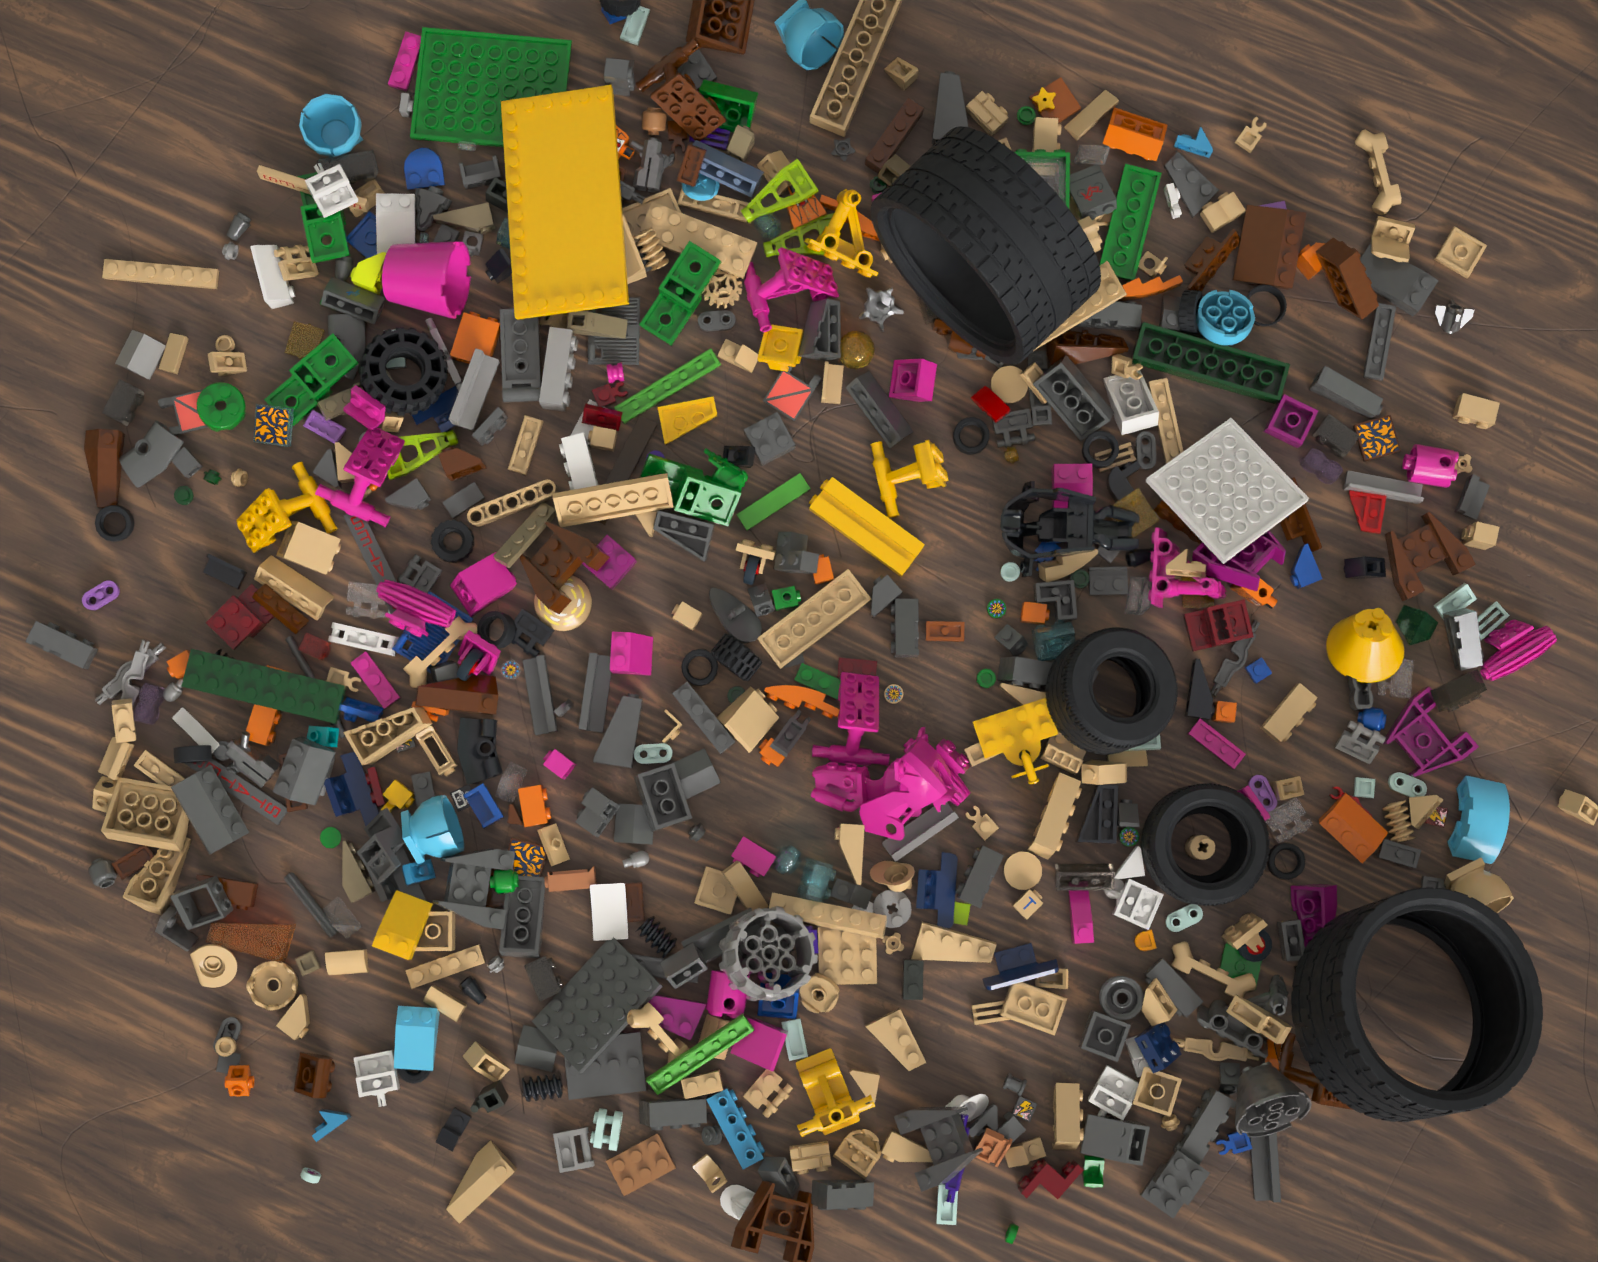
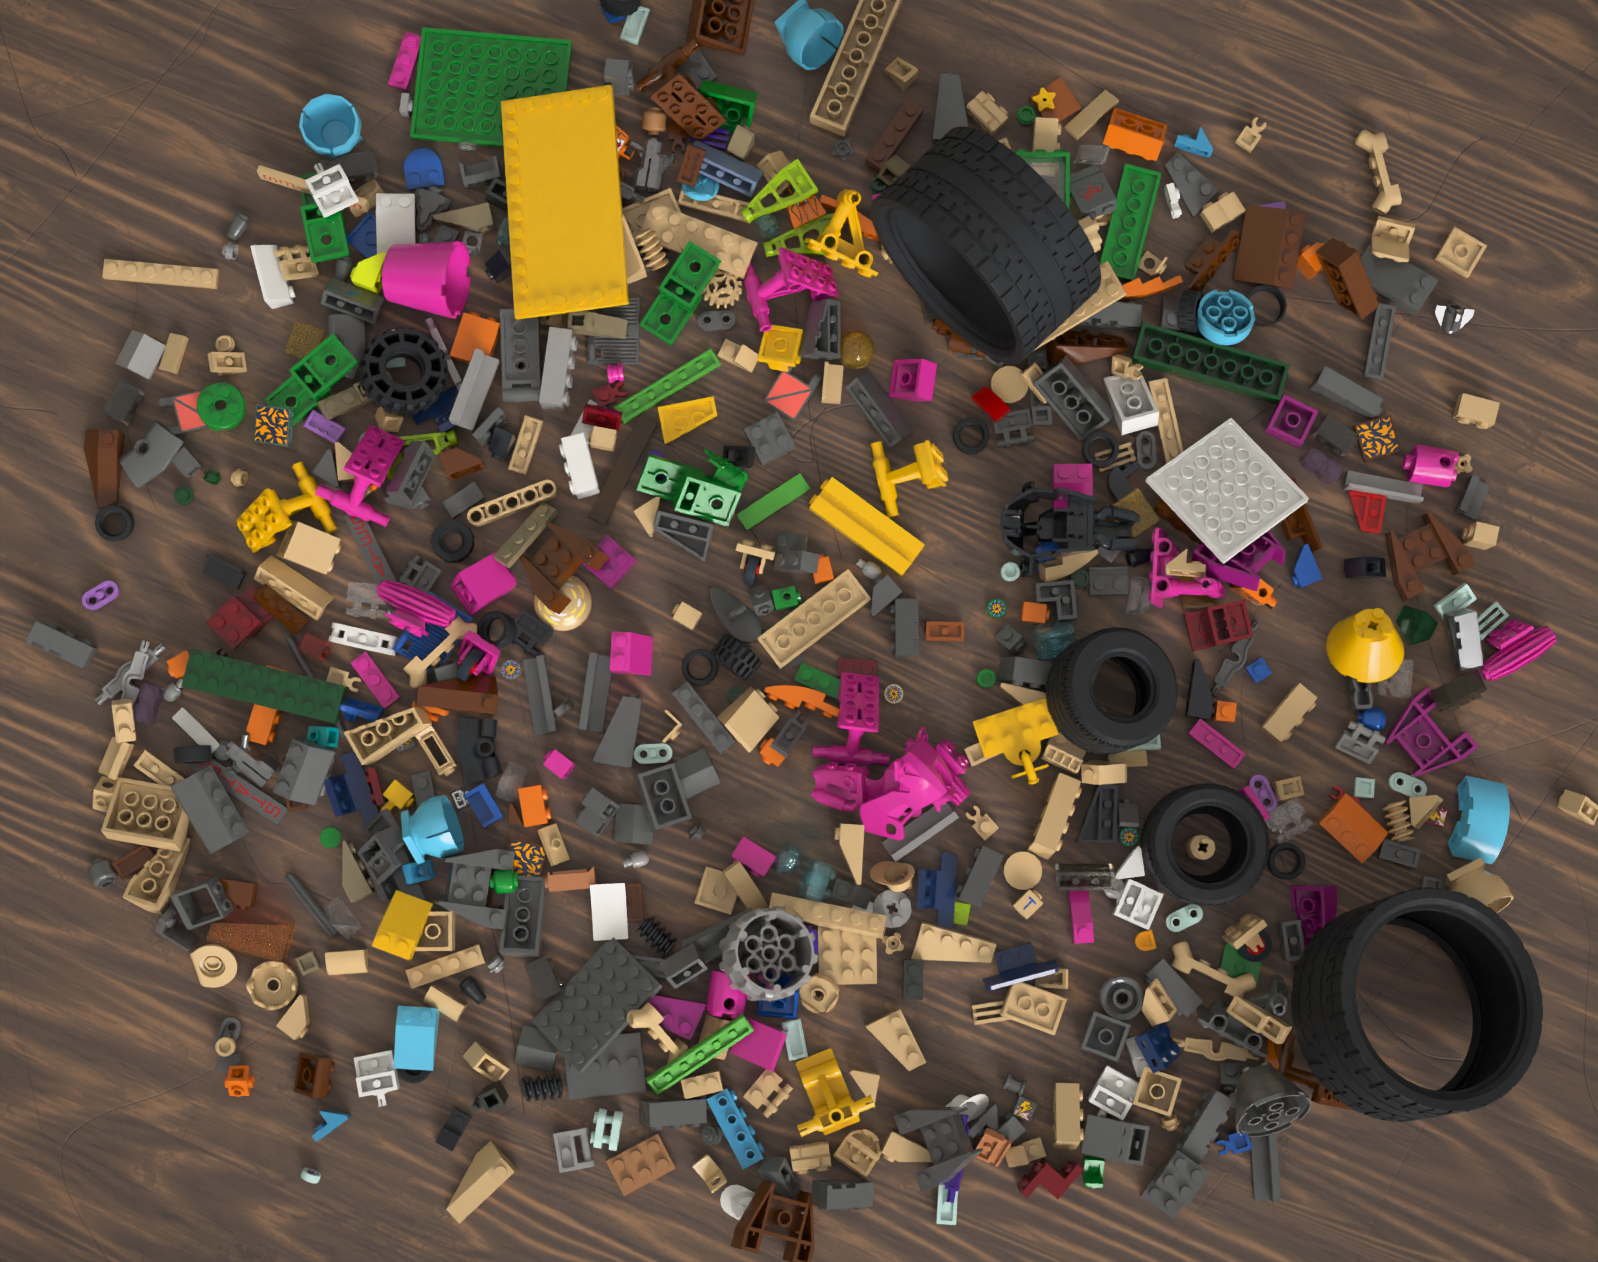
dark pink bracket [343,385,385,431] -> none
tan plate [552,473,674,527] -> none
flat silver piece [859,287,904,332] -> none
clear yellow plate [1004,446,1019,464] -> none
green tile [1004,1223,1019,1244] -> none
none -> dark grey slope [386,441,436,506]
none -> black slope [488,427,517,462]
none -> light grey cylinder [856,558,882,580]

